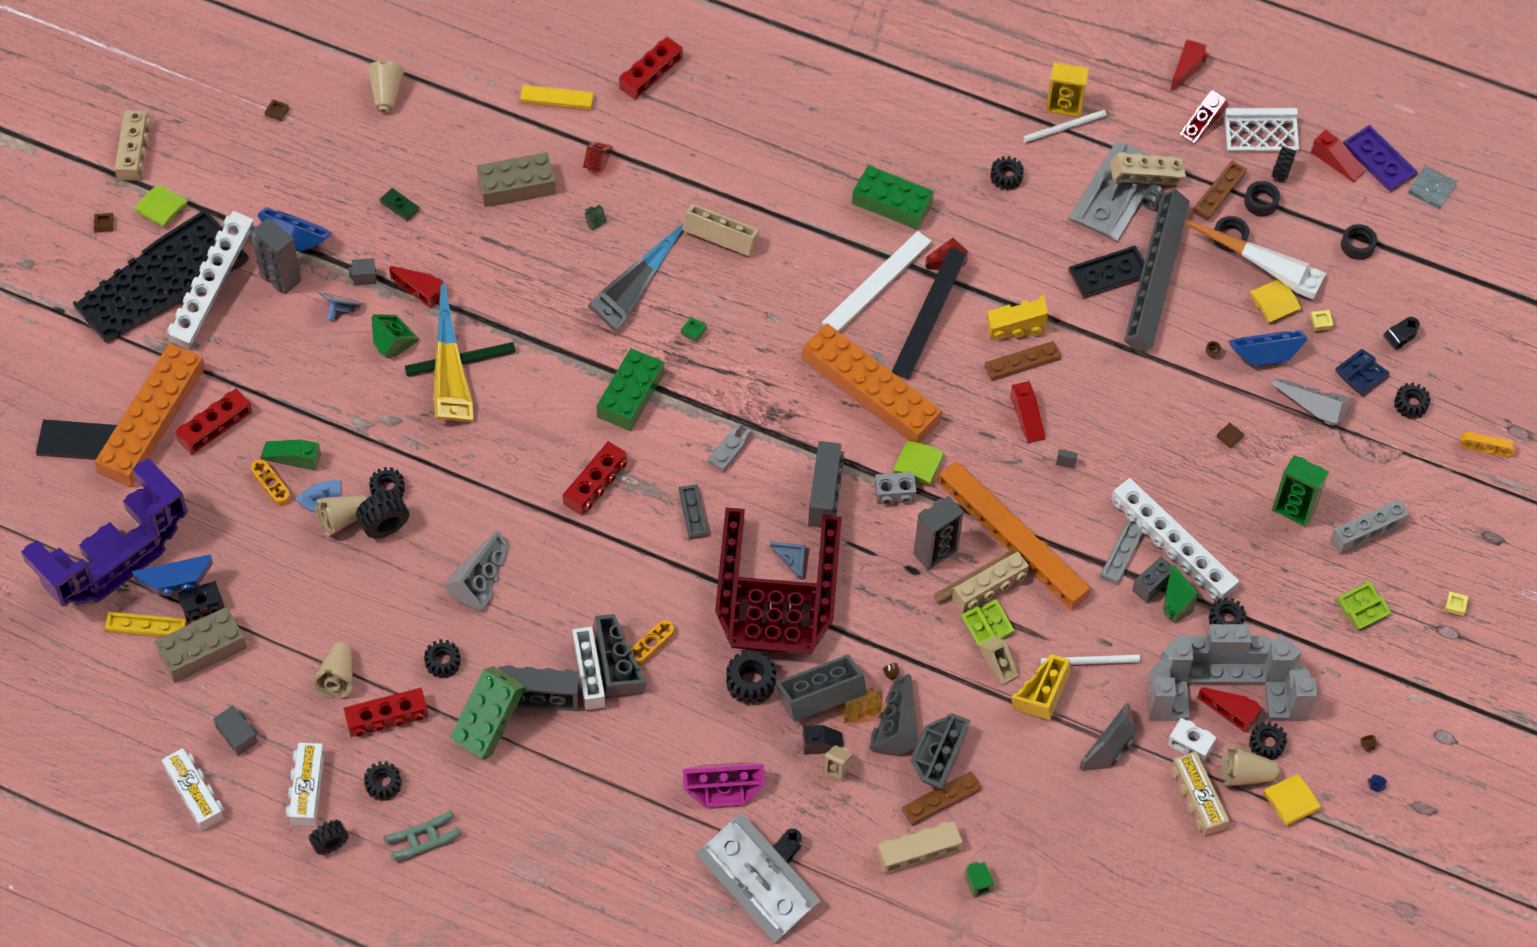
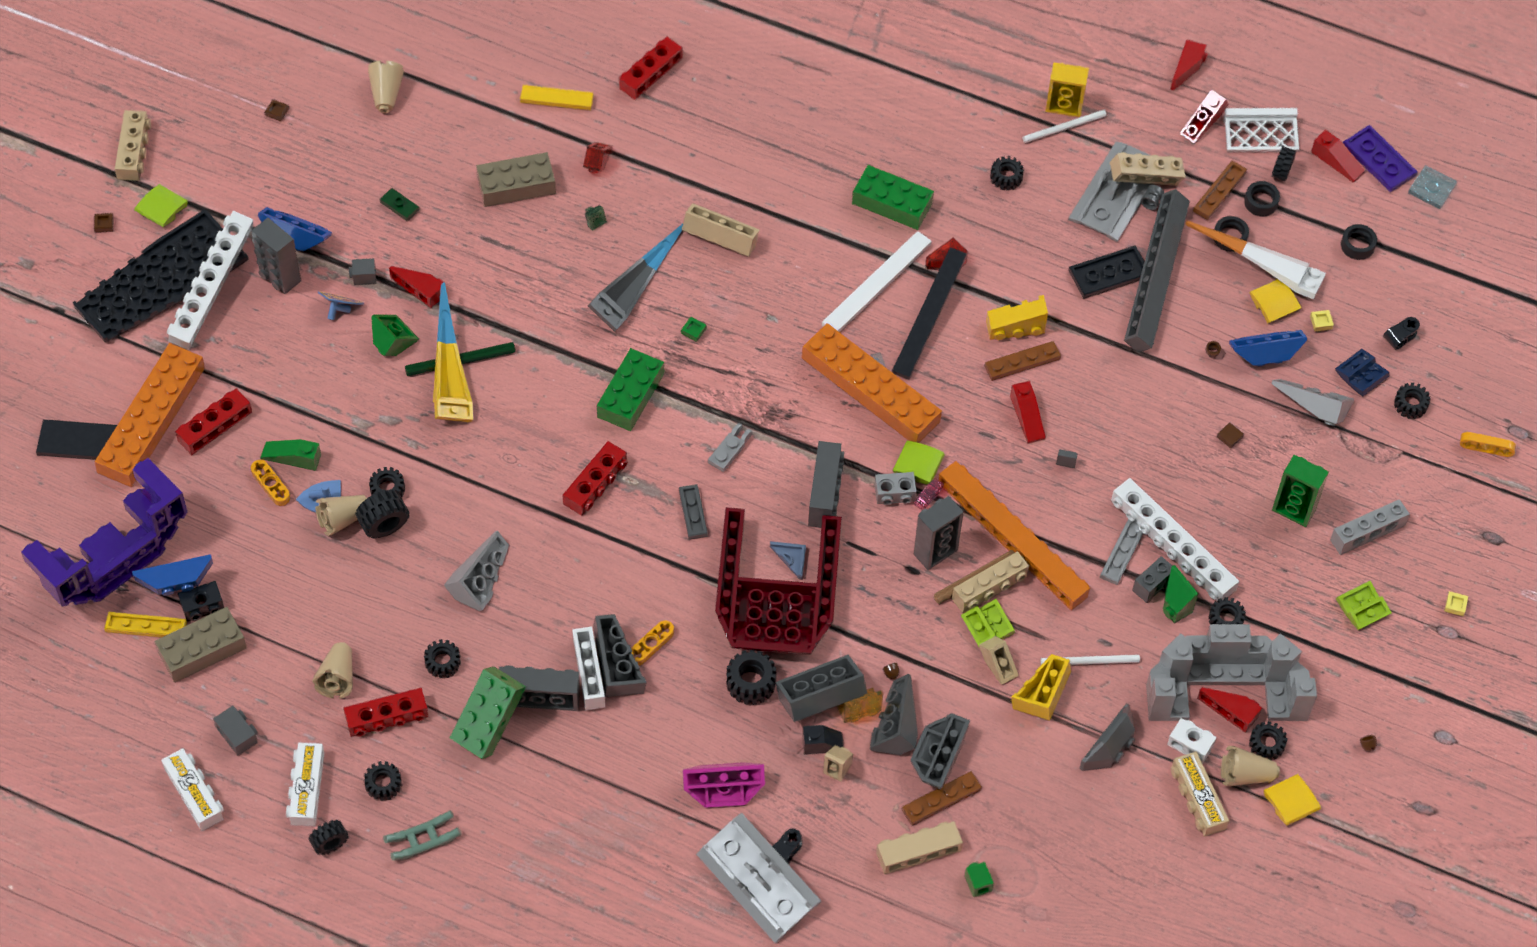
clear blue plate [1367,774,1387,792] -> none
none -> clear pink beam [914,478,944,510]

